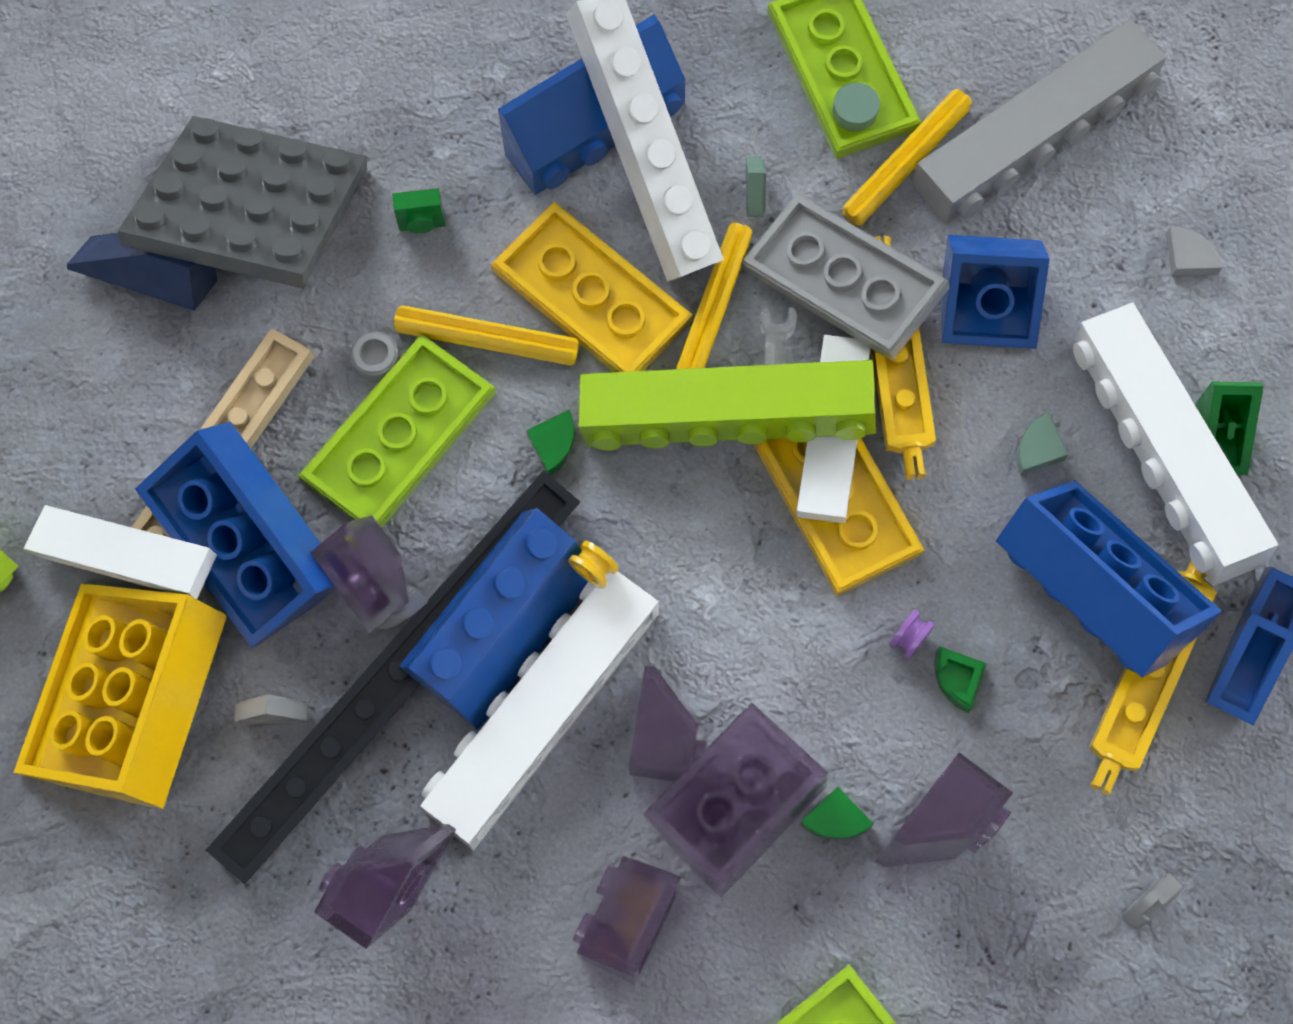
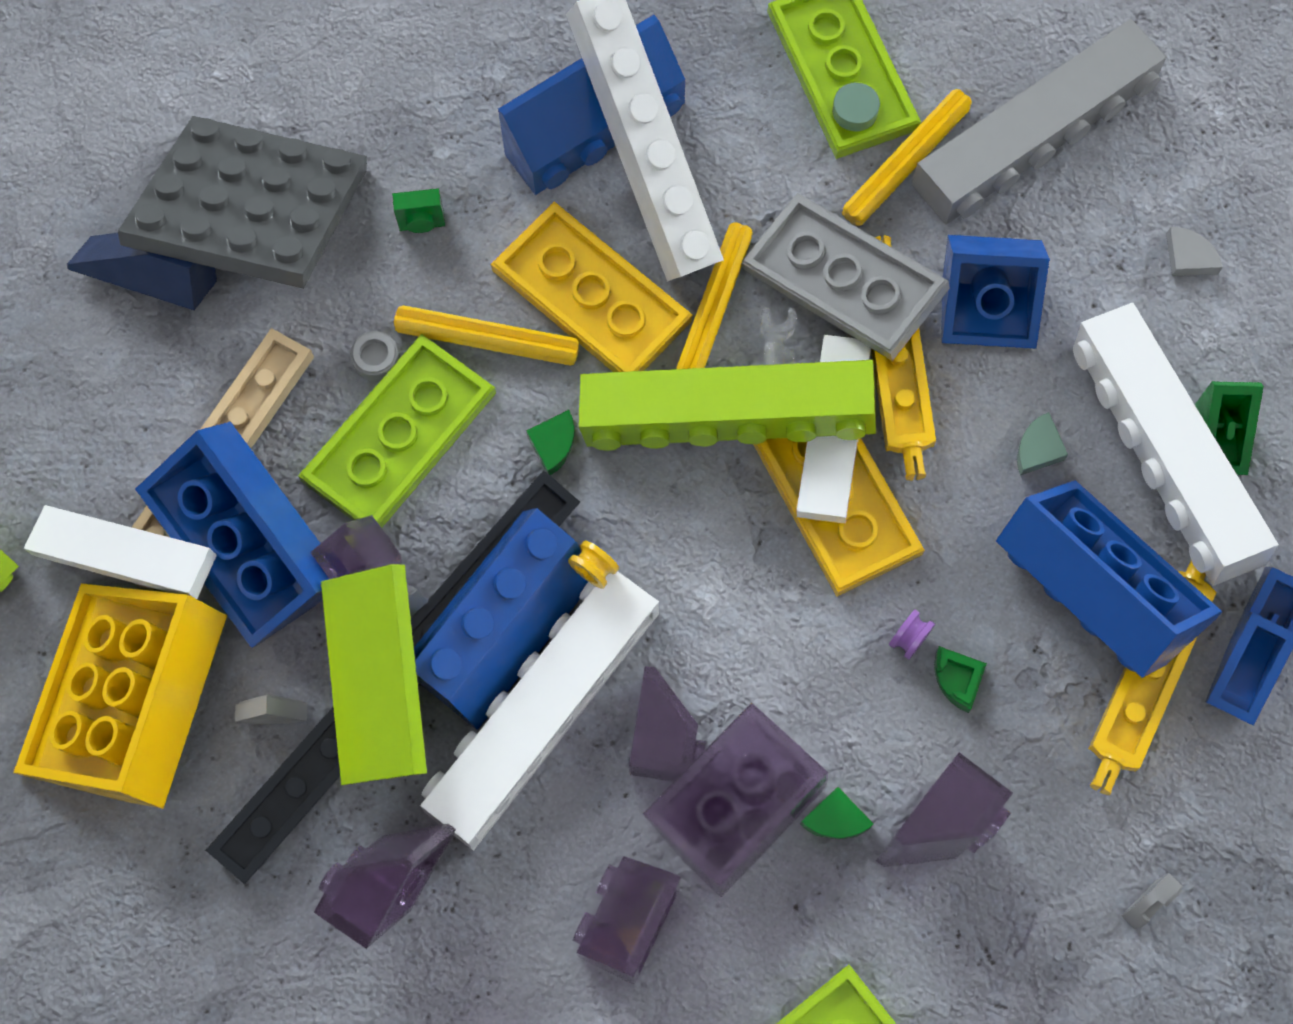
sand green tile [746,156,767,217] -> none
none -> lime tile [321,564,427,785]

